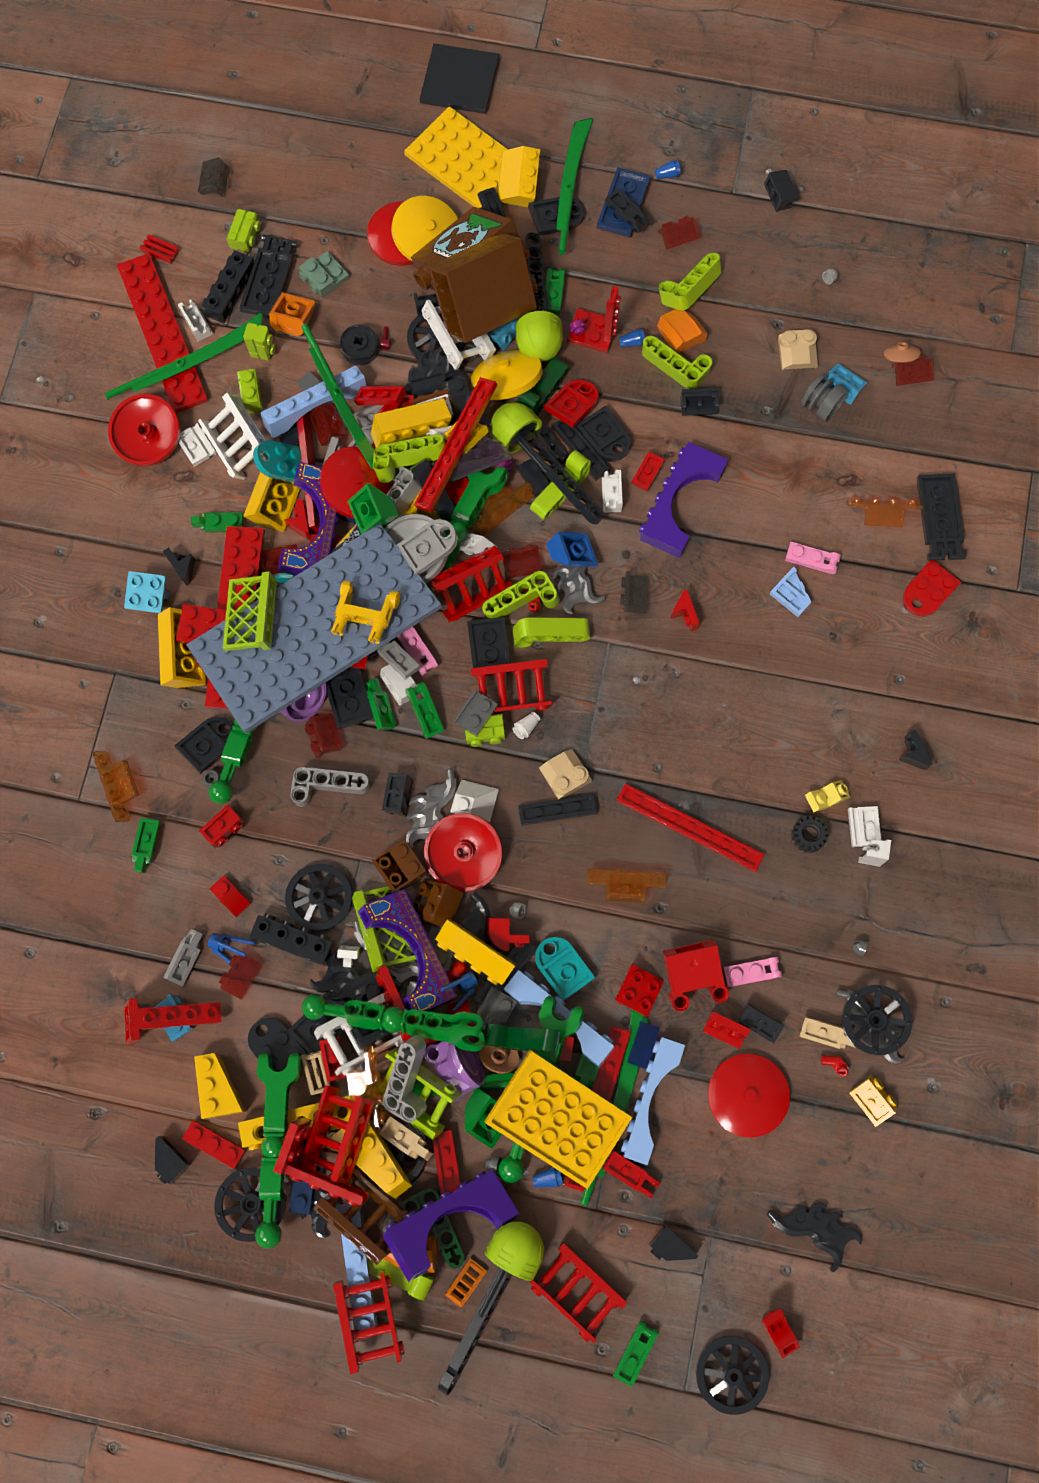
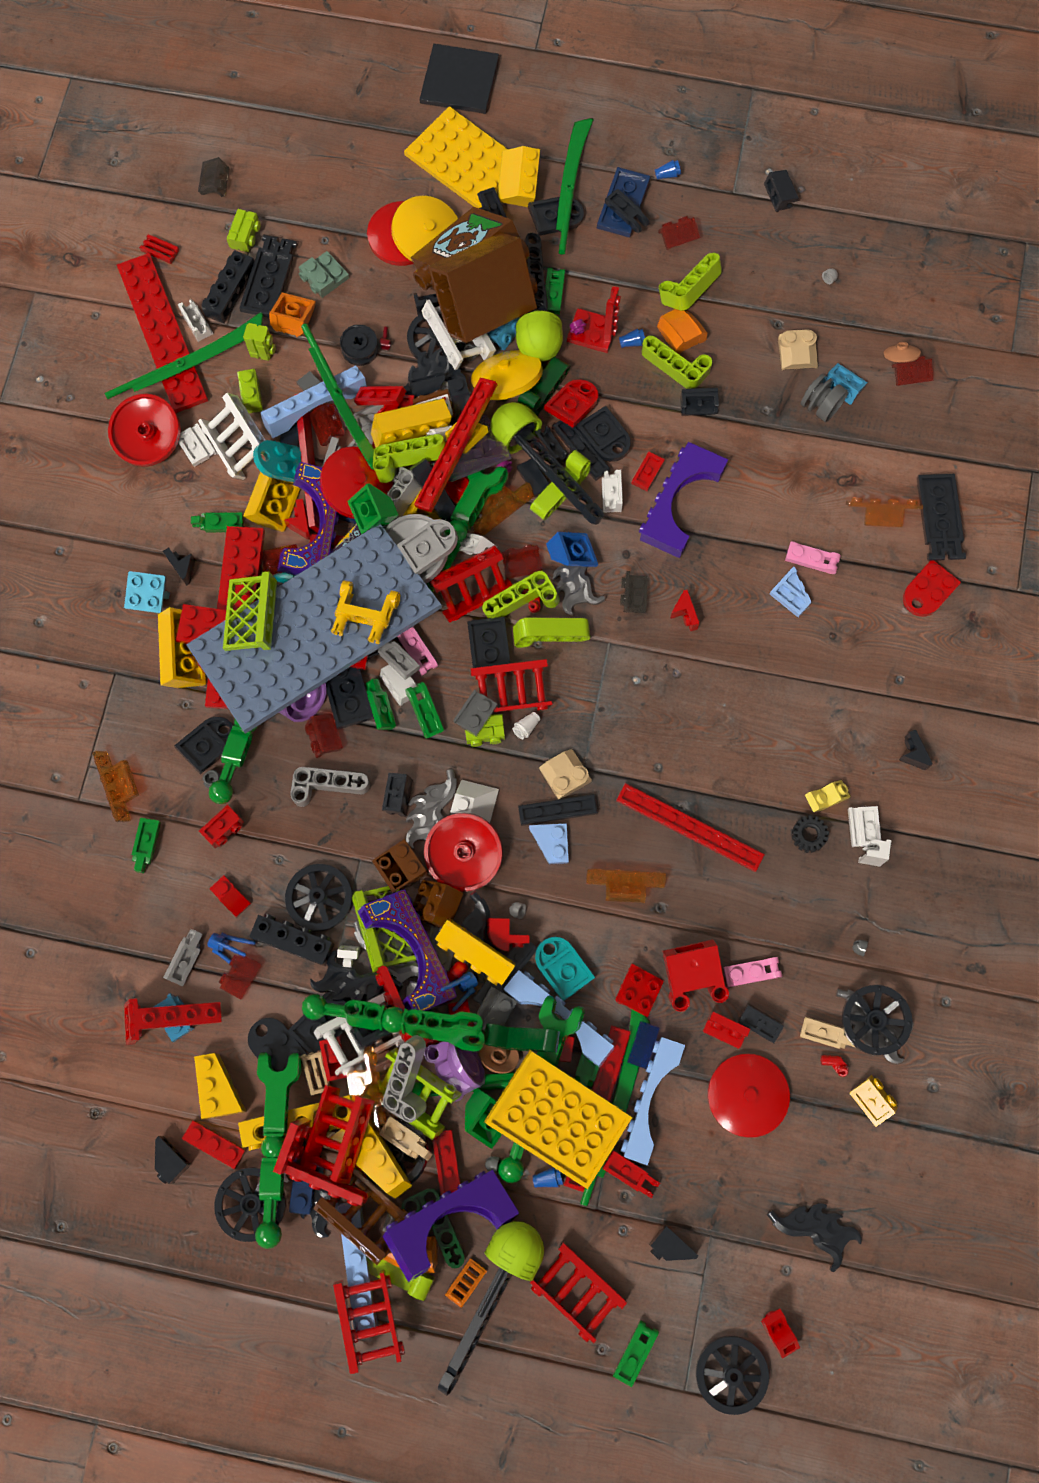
none -> light blue wing [529,824,569,864]

